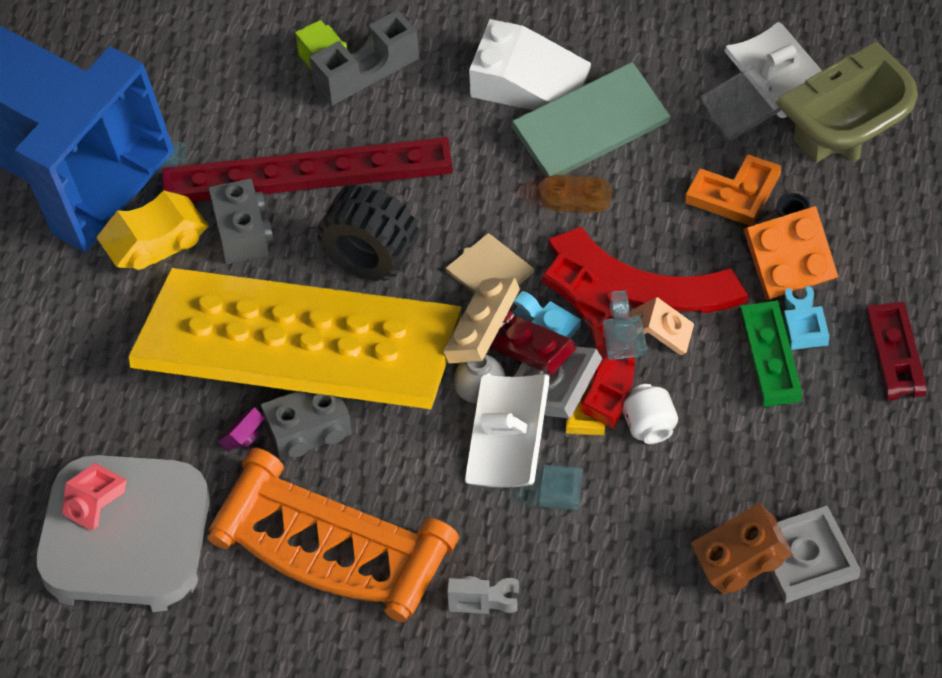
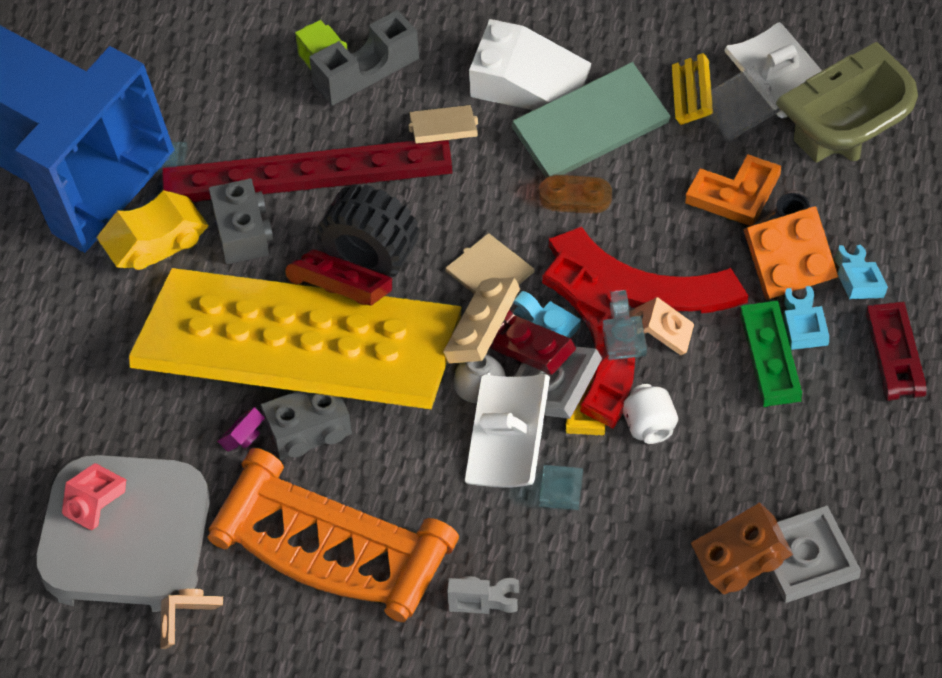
none -> light nougat bracket [160,589,223,649]
none -> dark red plate [285,249,392,306]
none -> tan piece [409,105,478,144]
none -> yellow tile [672,53,713,125]
none -> medium azure plate [835,245,888,299]

